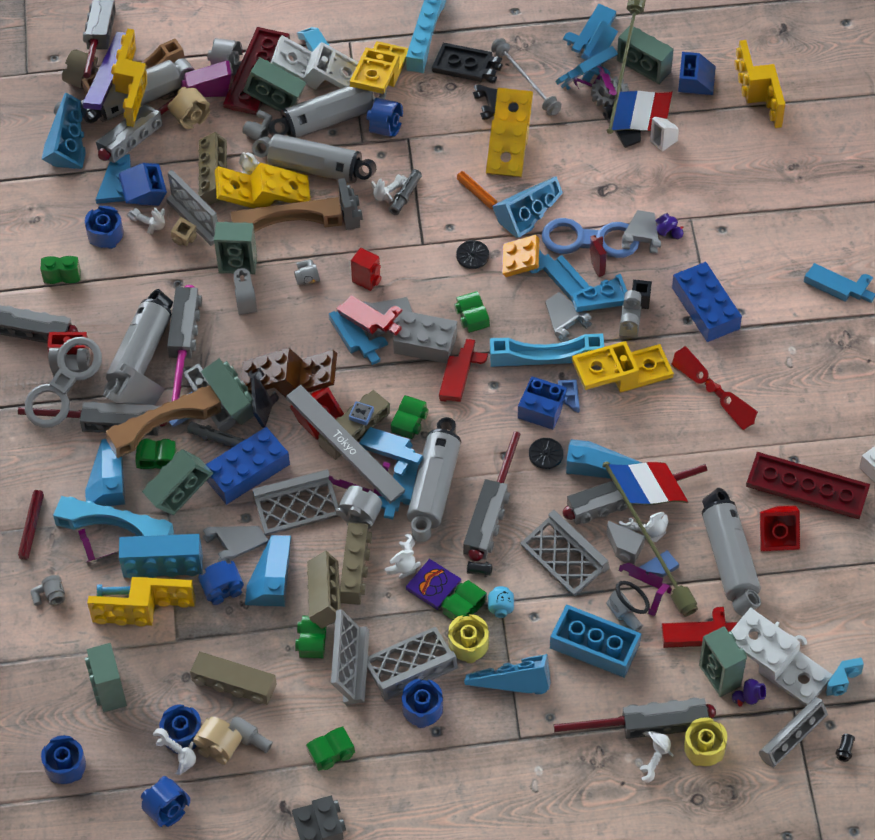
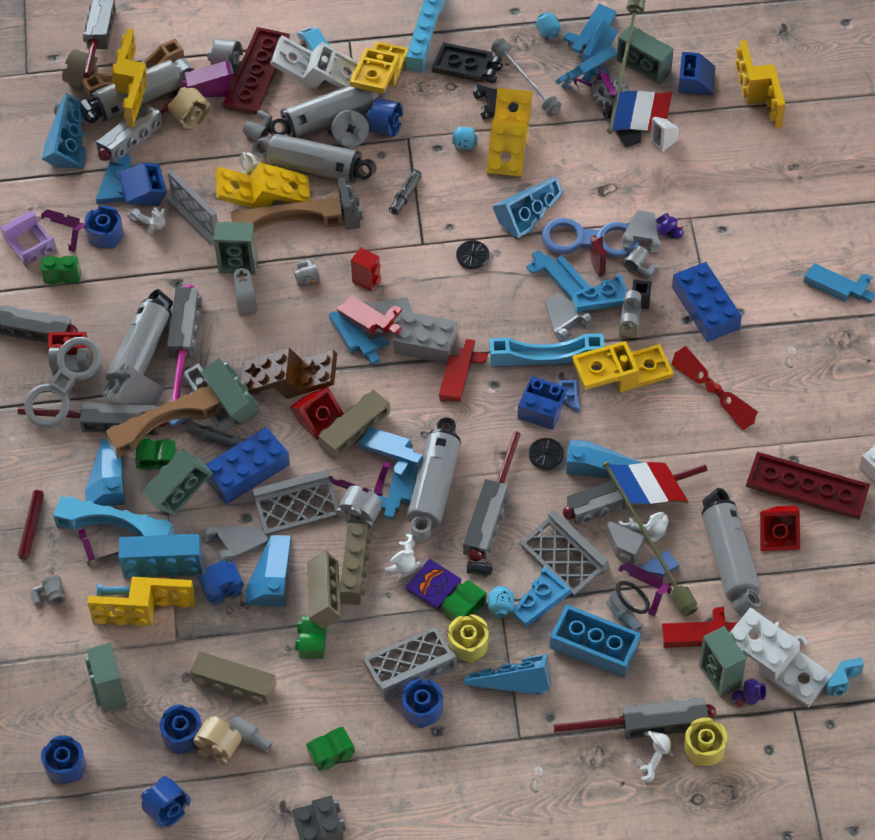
tile [83,32,126,110] -> none
white piece [153,728,196,775] -> none
tan brick [171,217,197,247] -> none
dark tan brick [198,132,227,205] -> none
sand green brick [243,57,306,111] -> none
black flag [248,367,279,428] -> none
light grey tile [286,385,405,504] -> none
light grey fence [331,609,369,706] -> none
tile [349,401,374,425] -> none
white piece [371,174,408,204] -> none
green brick [391,395,429,439] -> none
green brick [454,291,490,333] -> none
orange axle [457,171,497,209] -> none
light orange plate [502,235,539,277] -> none
light grey brick [759,698,828,768] -> none
black pin [836,734,855,762] -> none
none -> lavender panel [1,210,56,266]
none -> magenta piece [41,209,86,252]
none -> light grey brick [331,110,369,147]
none -> medium azure head [452,126,478,151]
none -> dark azure wing [512,566,571,628]
none -> medium azure head [536,12,561,39]
none -> light grey piece [623,246,658,278]

